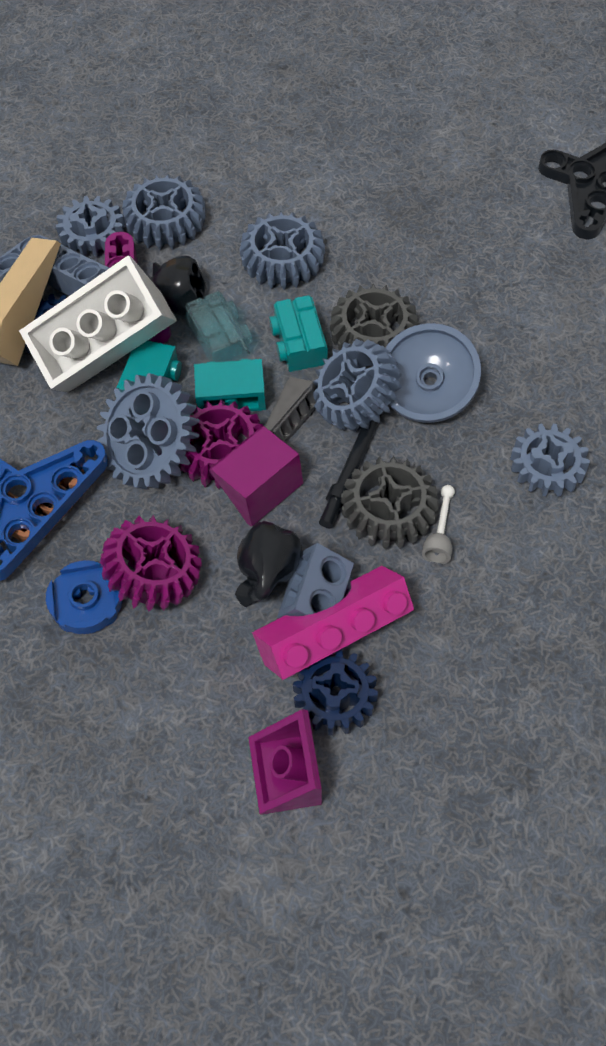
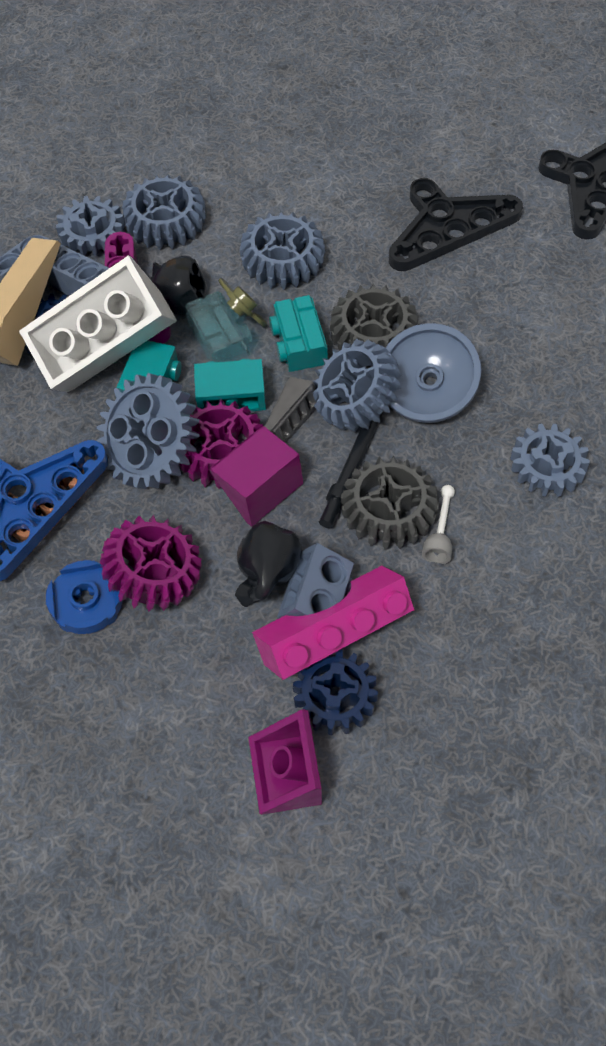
none -> olive plate [218,278,267,327]
none -> black beam [388,178,523,271]

